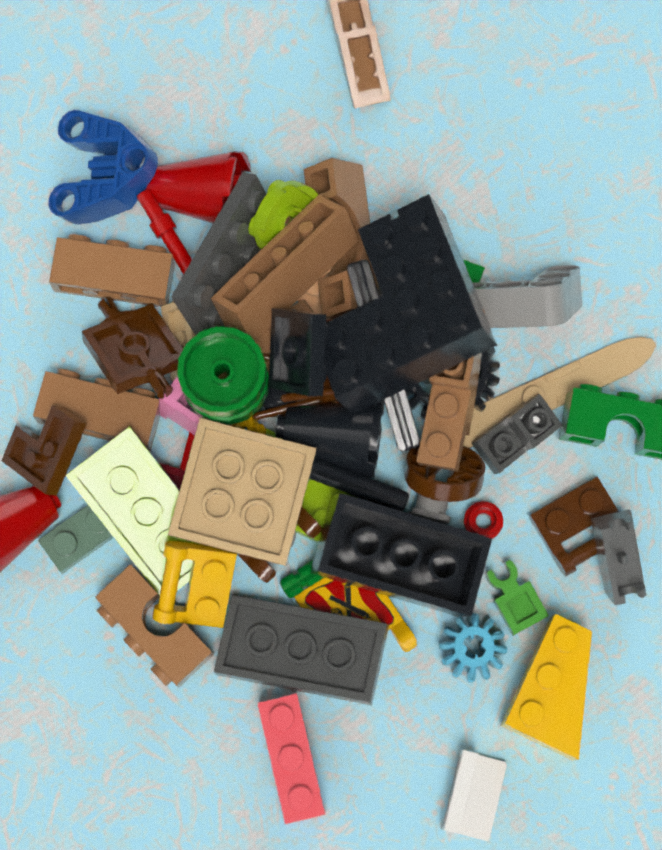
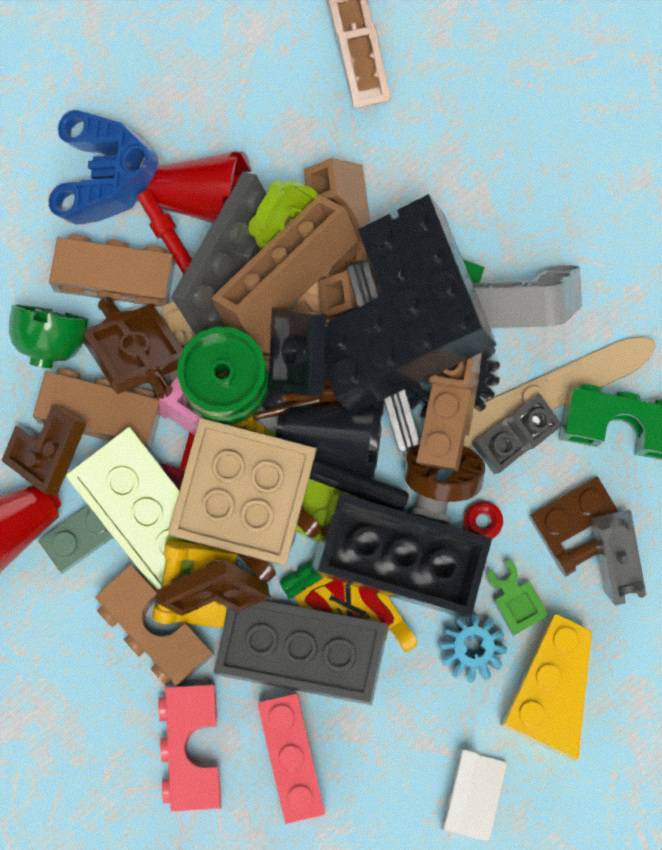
none -> green cylinder [9,304,89,368]
none -> reddish brown plate [157,559,270,616]
none -> coral arch [158,685,222,811]

